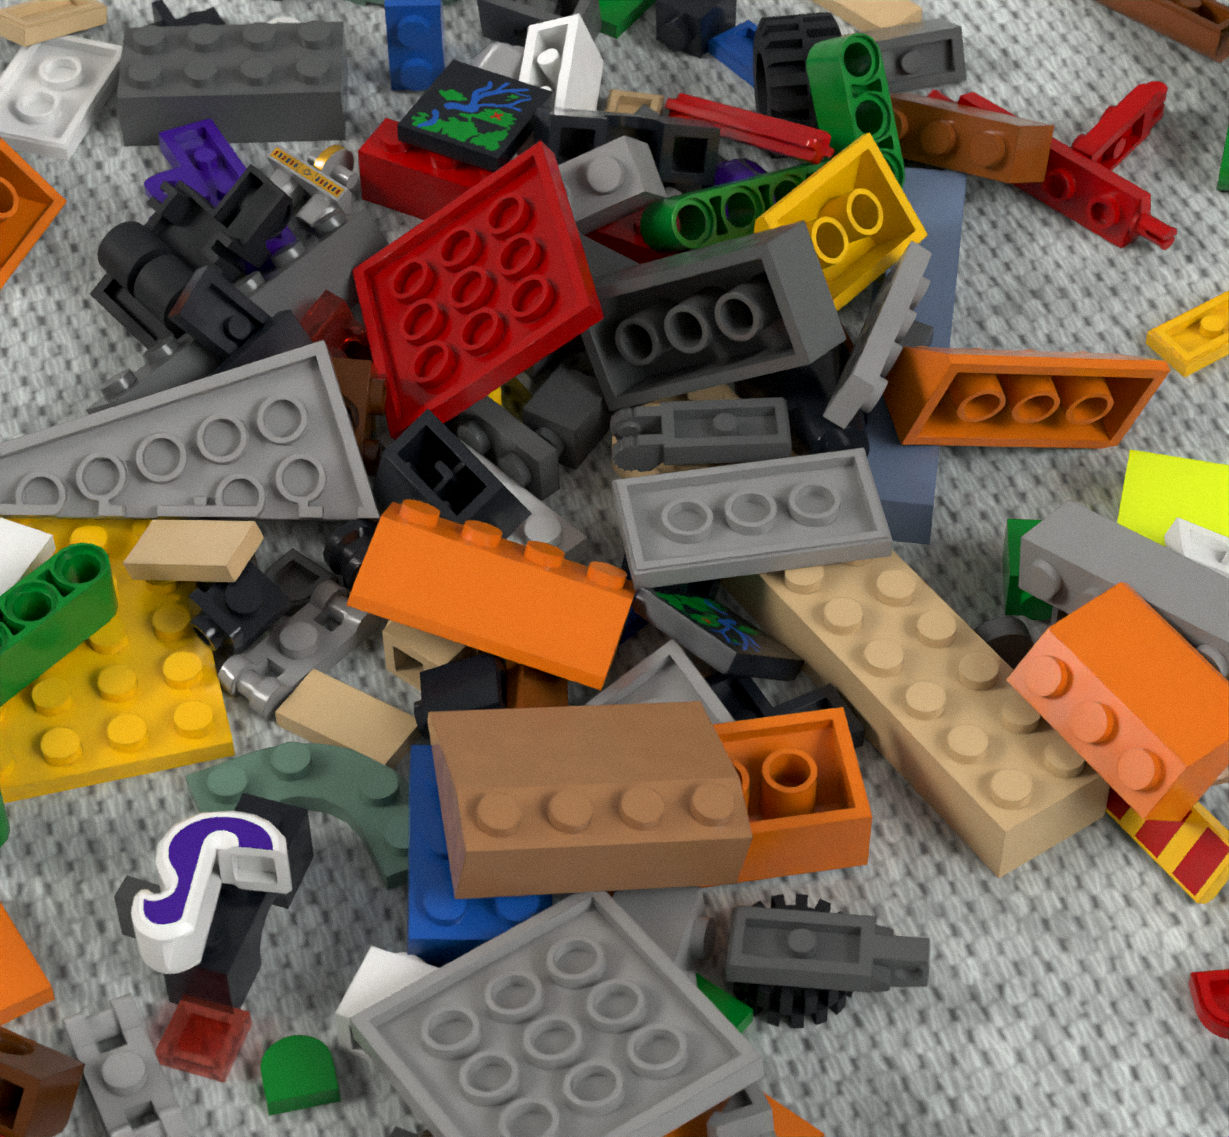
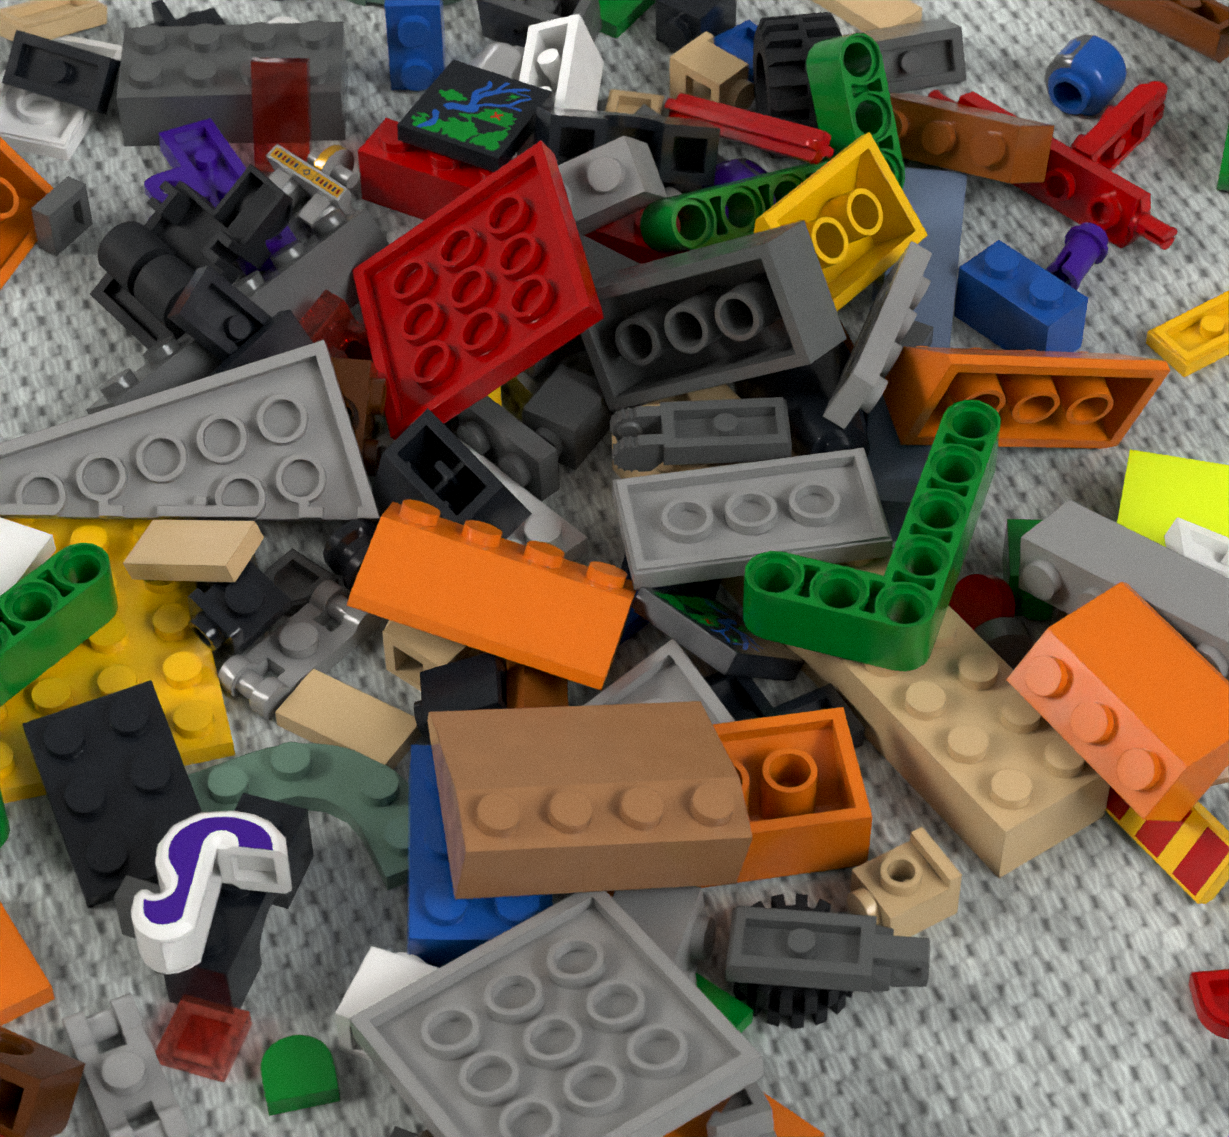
none -> black plate [2,30,121,114]
none -> black plate [22,680,202,908]
none -> dark grey tile [31,176,93,256]
none -> clear red tile [251,57,312,172]
none -> tan brick [669,31,755,110]
none -> green beam [743,400,1001,672]
none -> tan brick [847,827,962,937]
none -> red tile [949,574,1015,630]
none -> blue brick [954,240,1088,352]
none -> blue head [1044,35,1127,116]
none -> dark purple pin [1046,222,1109,290]

